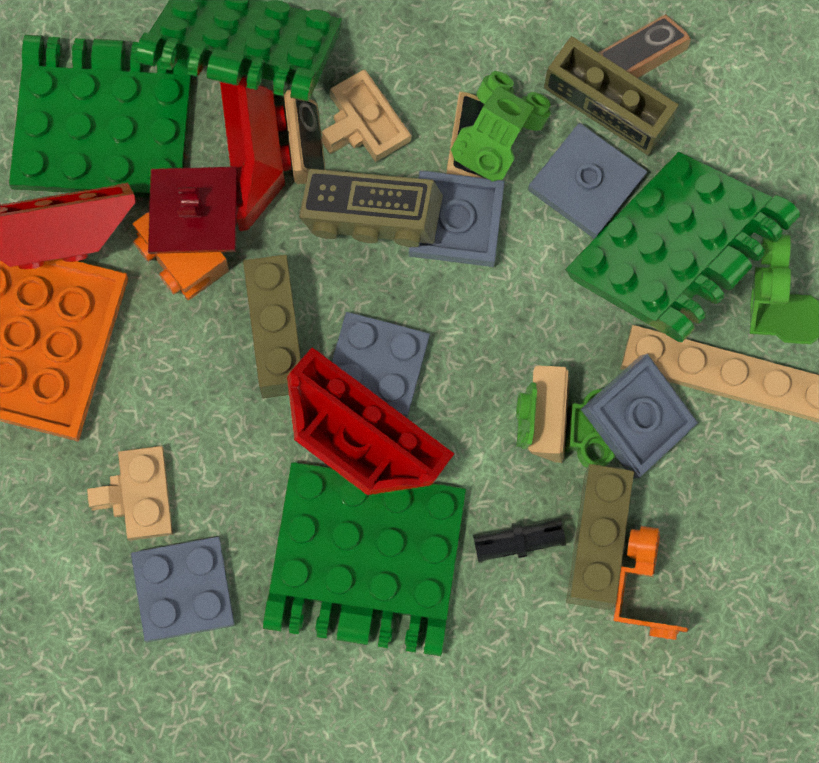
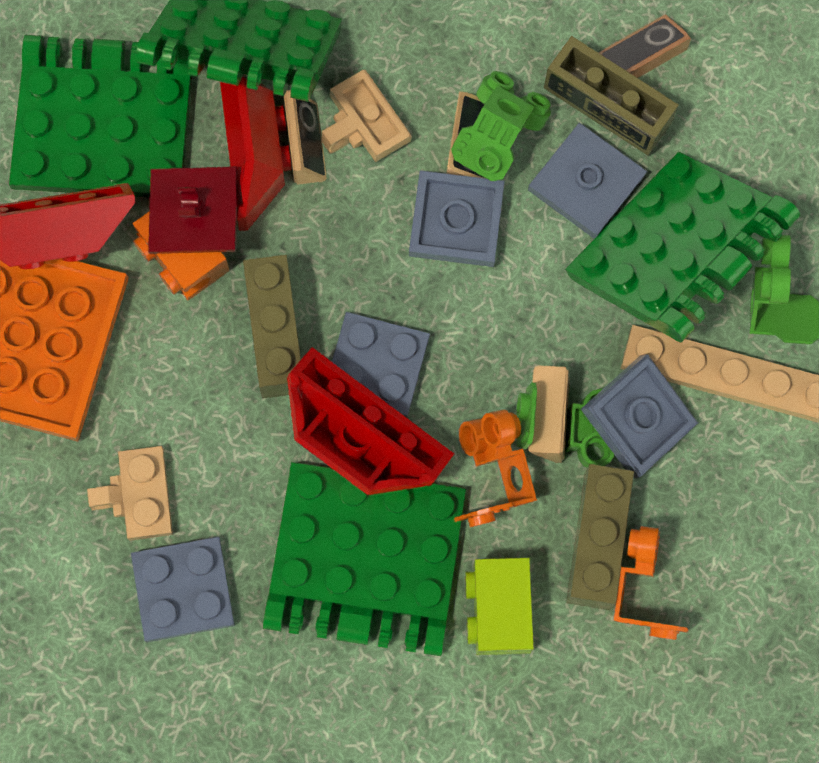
olive brick [299,169,443,247] -> none
black pin [473,517,566,563] -> none
none -> orange piece [454,410,537,527]
none -> lime brick [465,558,534,655]

